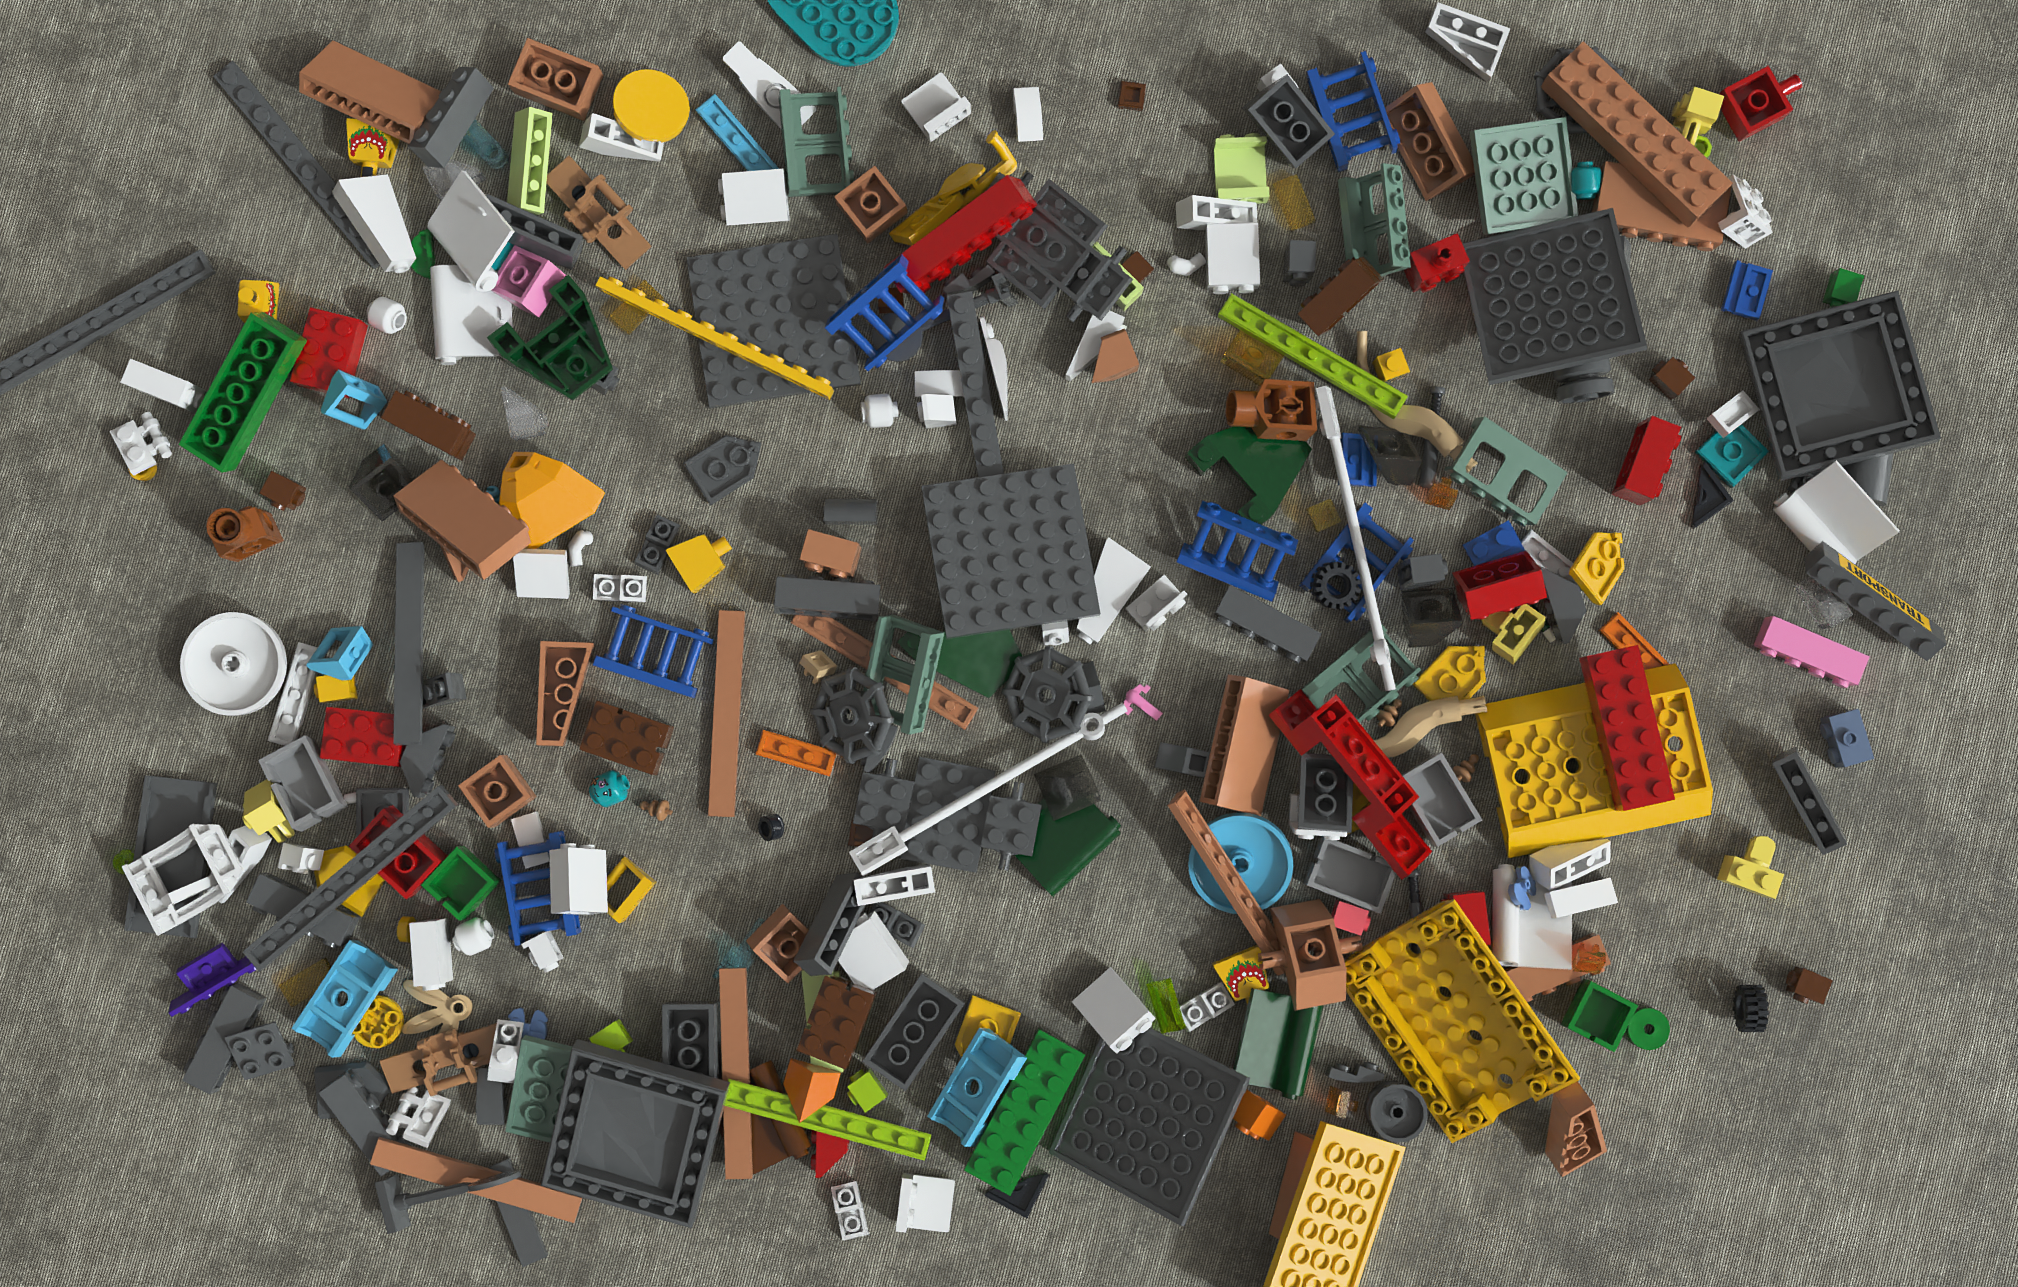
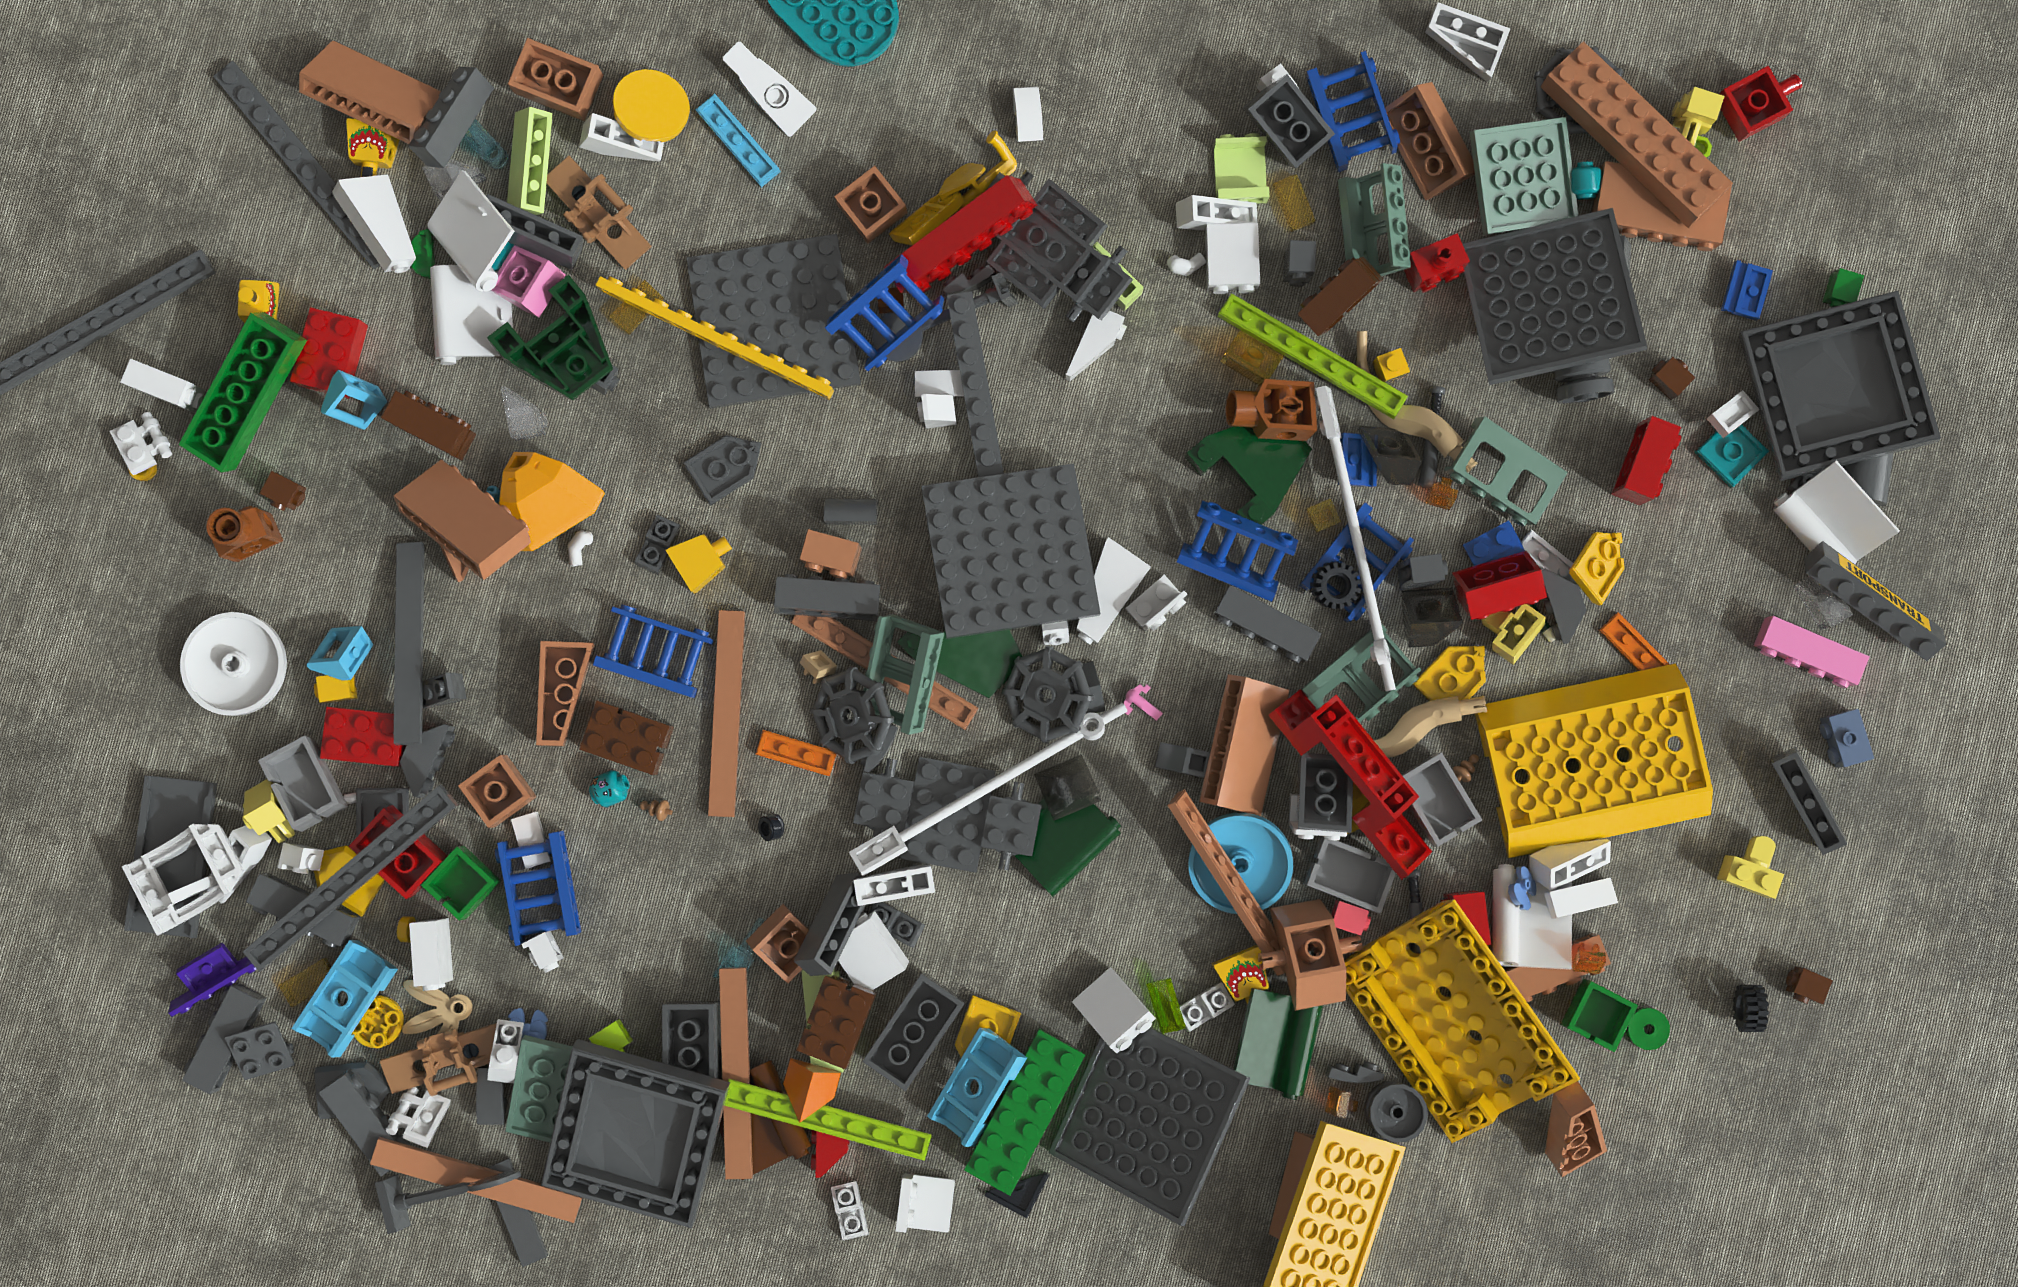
clear neon green plate [113,849,134,875] -> none
white tile [268,642,318,746] -> none
clear smoke slope [349,444,415,522] -> none
white head [367,297,407,334] -> none
white head [453,917,494,956] -> none
white tile [513,549,570,599] -> none
white brick [549,843,608,915] -> none
white slope [592,574,647,602] -> none
yellow tile [607,856,656,923] -> none
white brick [718,169,790,225] -> none
sand green window [778,87,854,197] -> none
lime brick [847,1069,888,1113] -> none
reddish brown tile [848,820,873,847] -> none
white head [860,393,898,428] -> none
white bracket [901,73,971,142] -> none
white piece [979,316,1008,421] -> none
nougat slope [1092,328,1140,383] -> none
reddish brown tile [1118,81,1146,111] -> none
reddish brown tile [1122,251,1154,283] -> none
orange brick [1233,1090,1286,1141] -> none
medium nougat hair [1376,699,1402,727] -> none
red brick [1579,645,1675,811] -> none
black tile [1691,462,1734,529] -> none
white bracket [1718,174,1773,249] -> none

